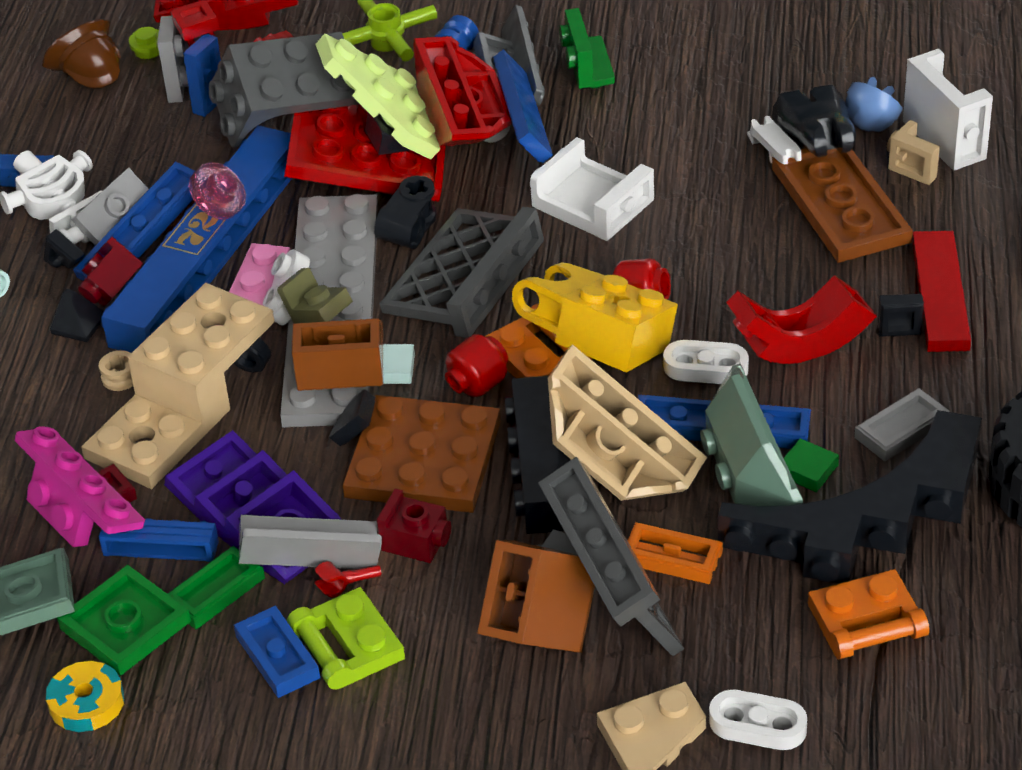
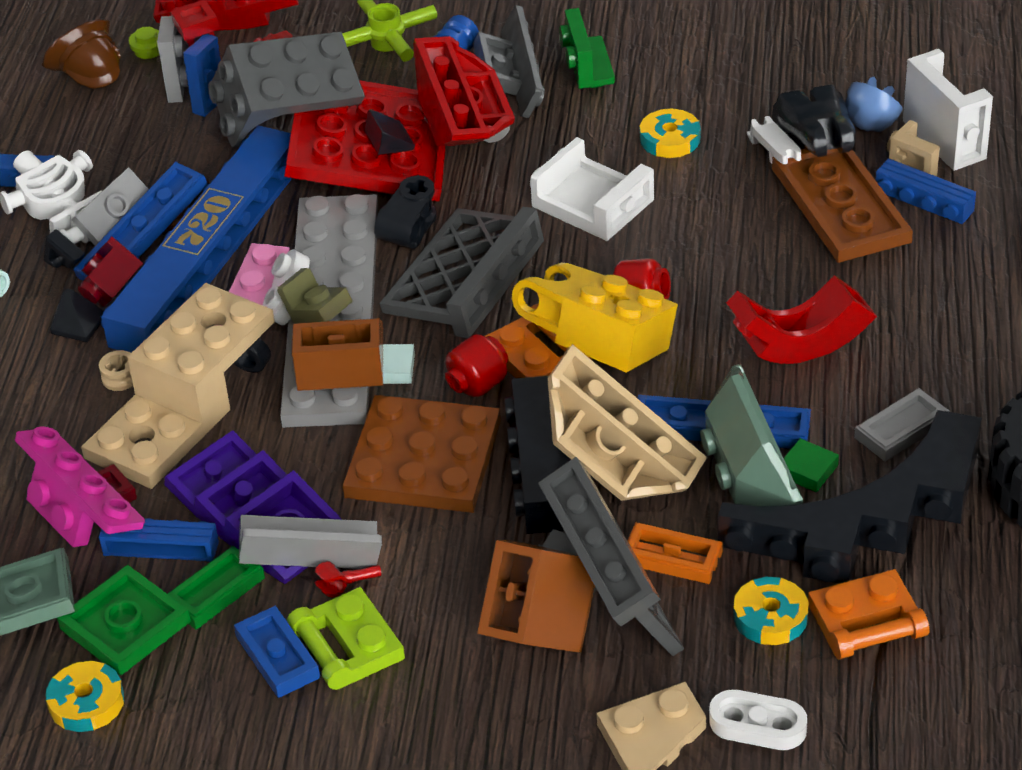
clear pink plate [189,162,246,220] -> none
yellowish green plate [316,33,441,159] -> none
black tile [329,389,375,446] -> none
dark red brick [377,488,451,563] -> none
blue tile [493,49,553,164] -> none
white plate [663,340,749,384] -> none
black tile [877,294,924,337] -> none
red tile [912,231,971,352] -> none
none -> yellow piece [640,108,701,158]
none -> piece [733,577,809,645]
none -> blue piece [875,158,976,224]

